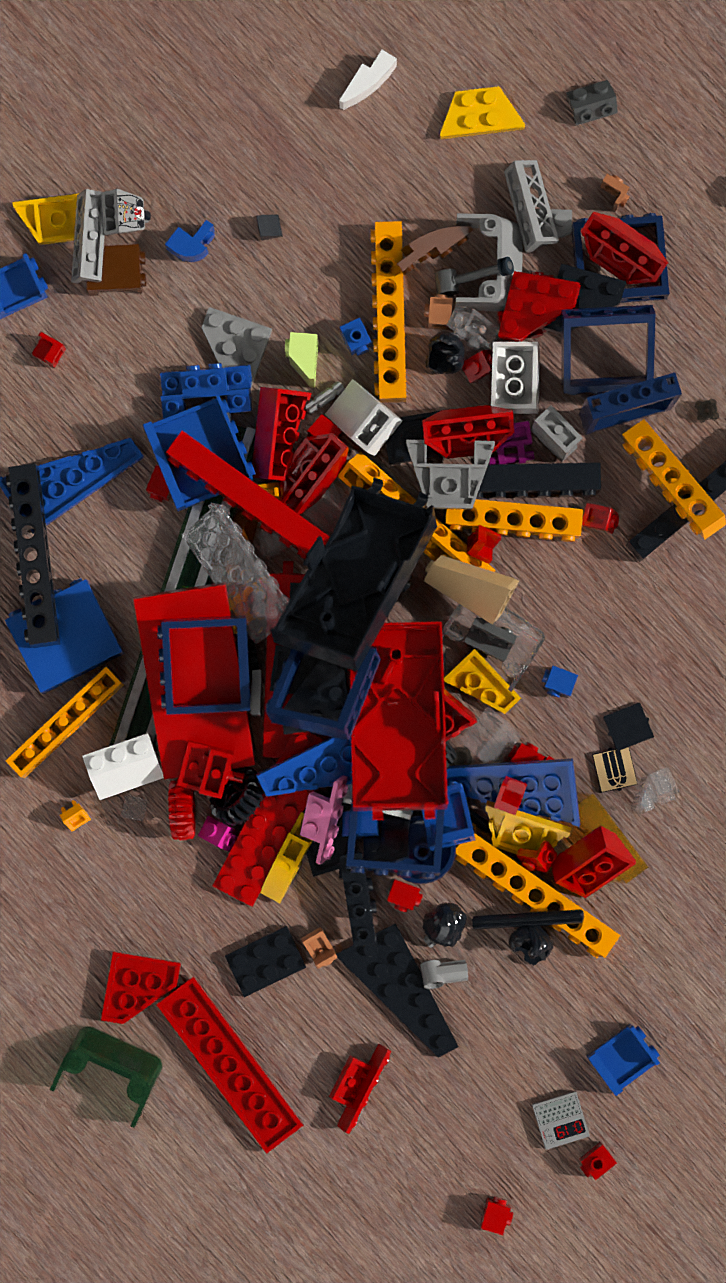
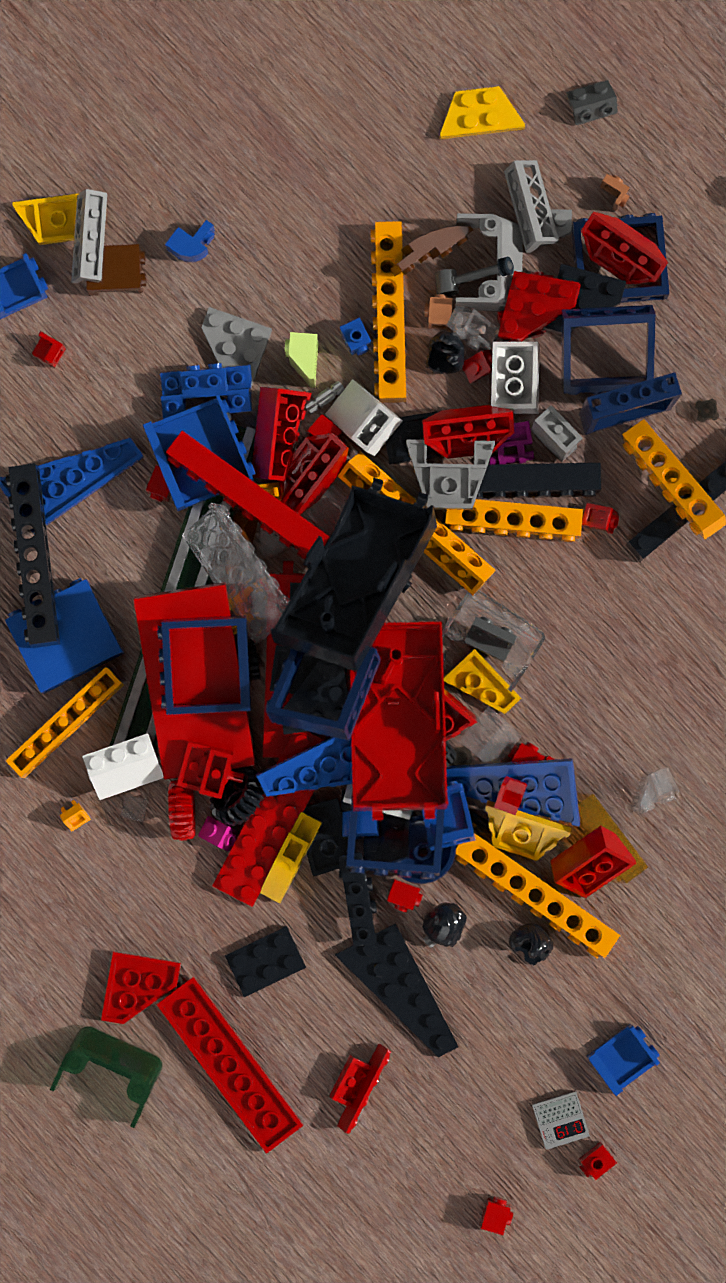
light grey torso [101,189,151,235] -> none
light grey wing [248,670,263,717] -> none
black slope [256,214,283,241] -> none
bright pink bracket [300,775,348,865] -> none
nougat bracket [301,927,337,969] -> none
white slope [339,50,397,110] -> none
light grey piece [420,960,468,989] -> none
tan slope [424,555,519,625] -> none
red panel [467,525,501,564] -> none
black axle [472,909,584,930] -> none
red bracket [516,841,557,872] -> none
blue brick [541,666,578,698] -> none
piece [592,747,638,793] -> none
black piece [603,703,654,752] -> none

